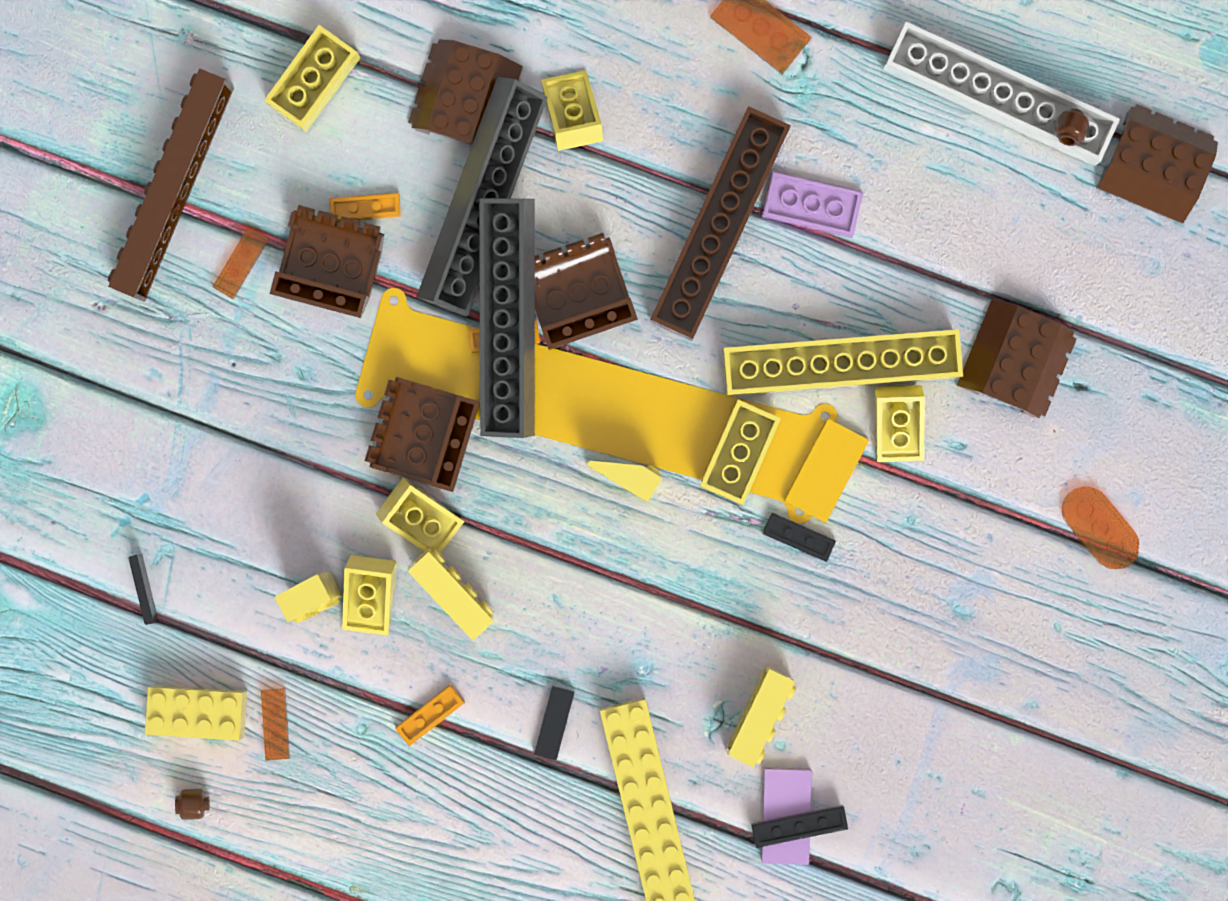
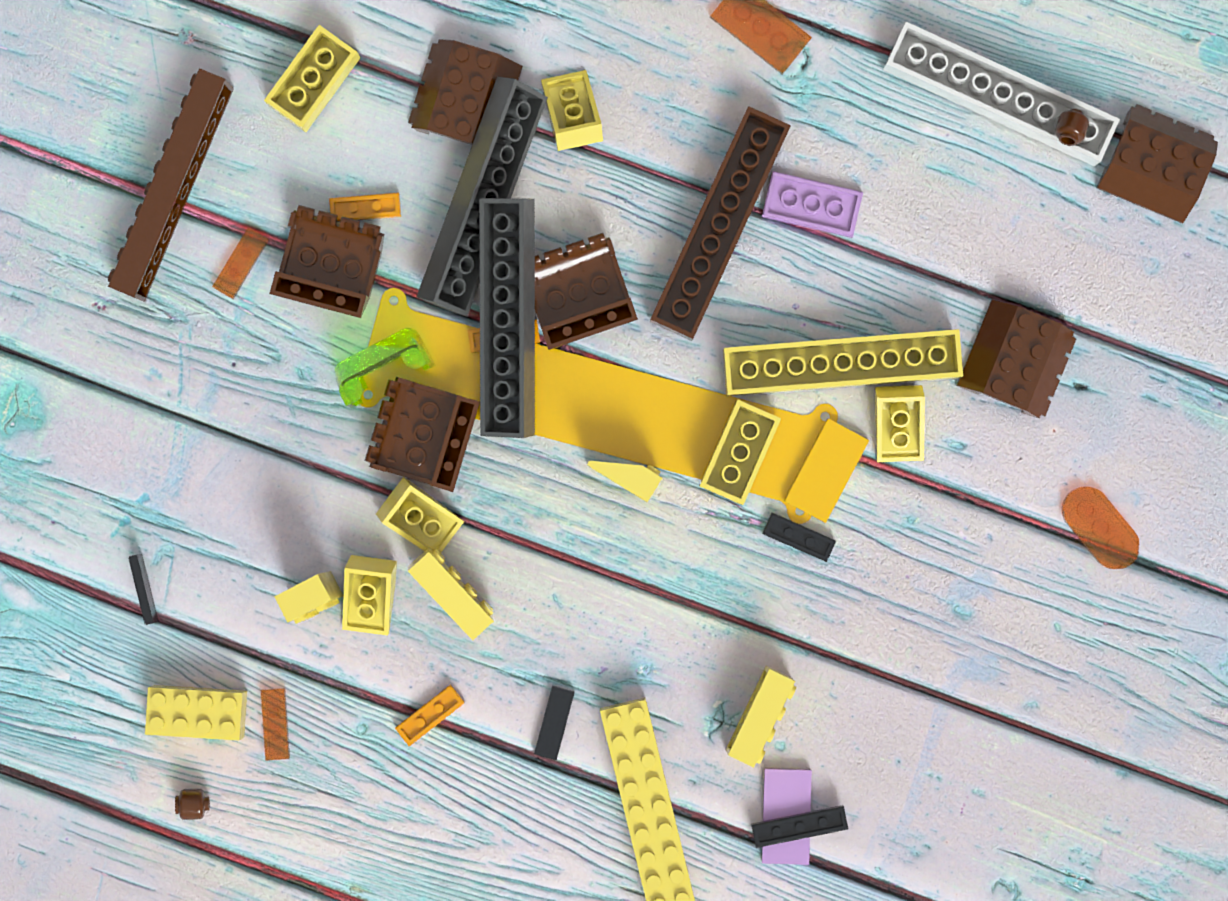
none -> clear neon green windscreen [335,328,436,408]

